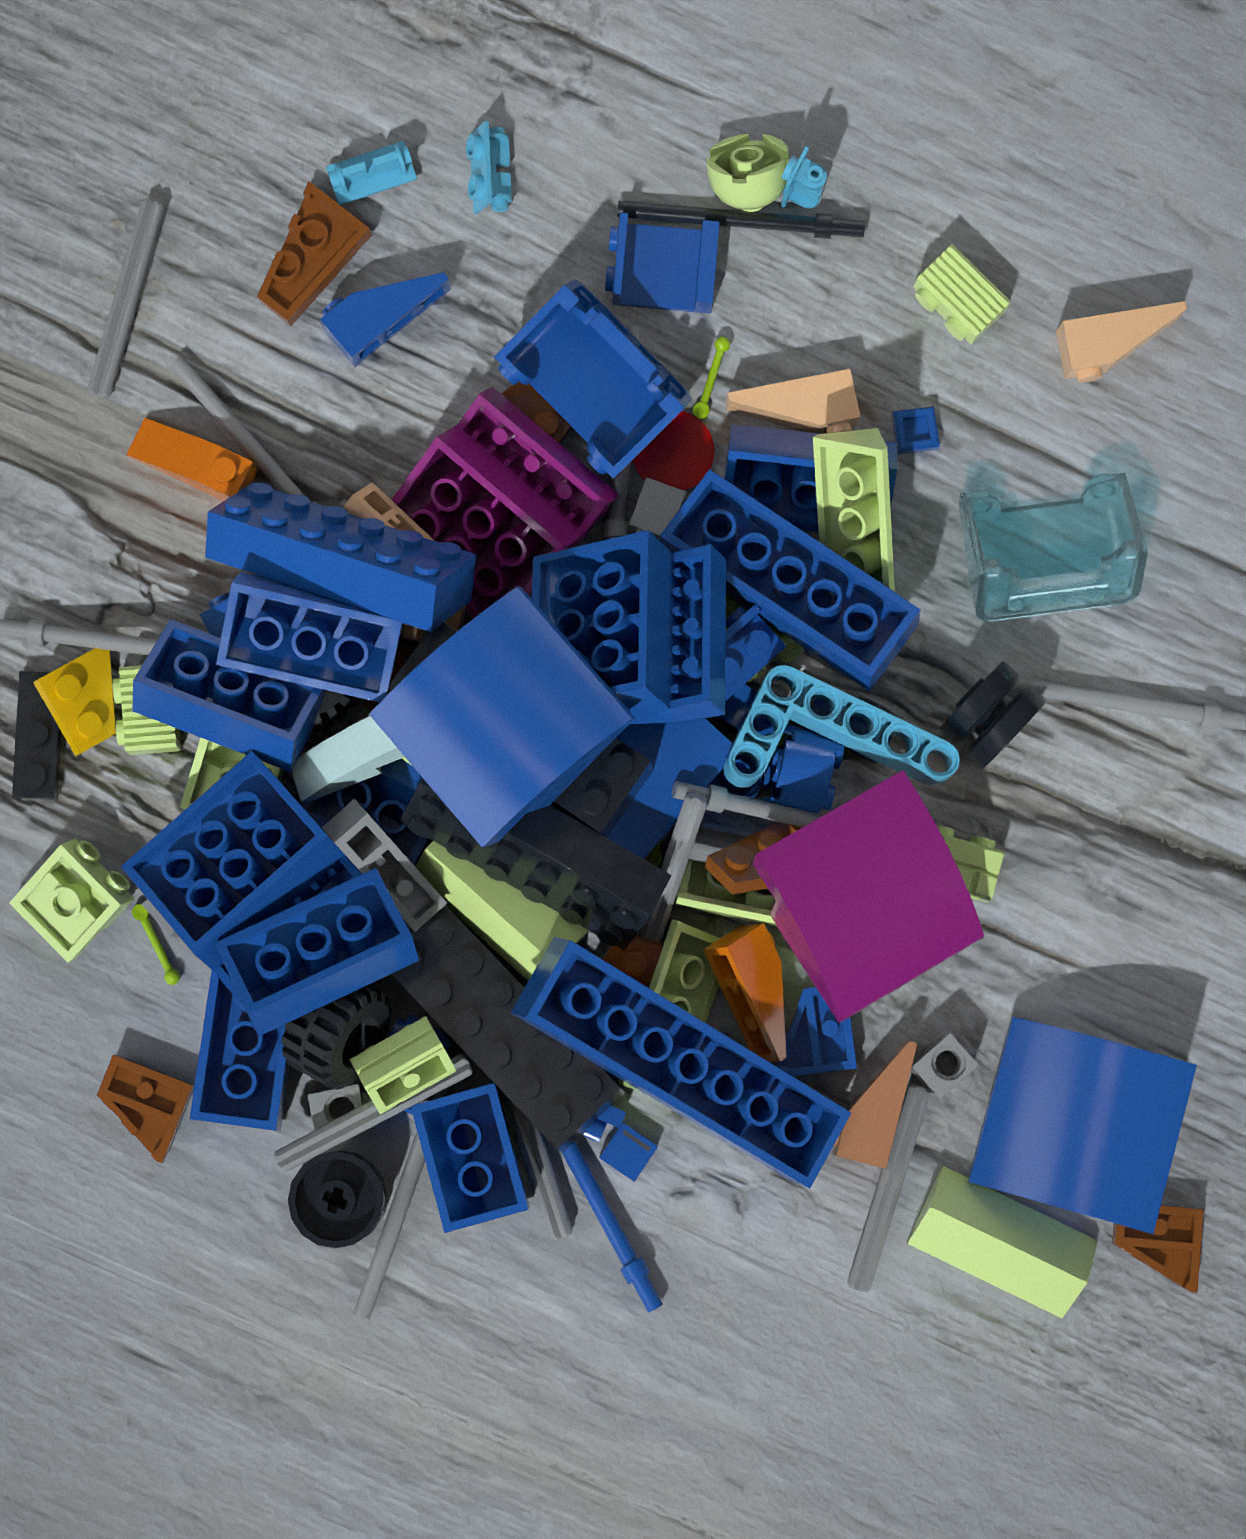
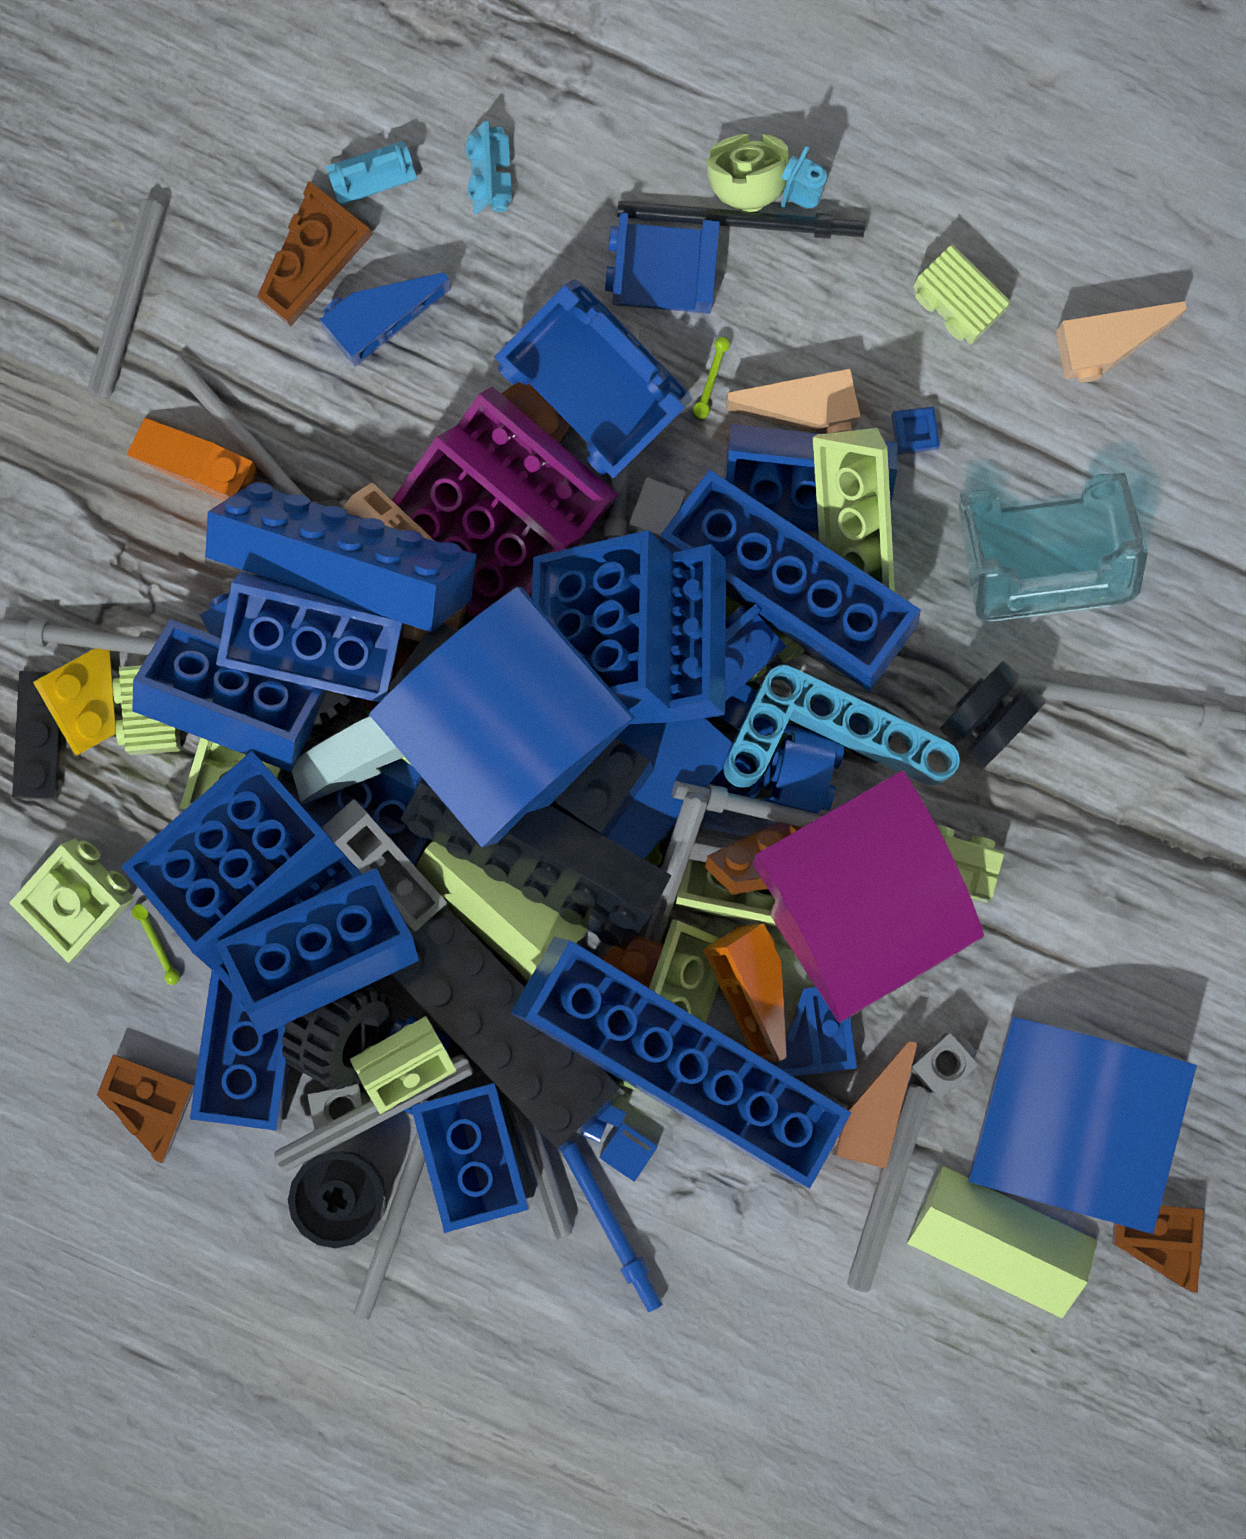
red piece [633,411,715,491] -> none

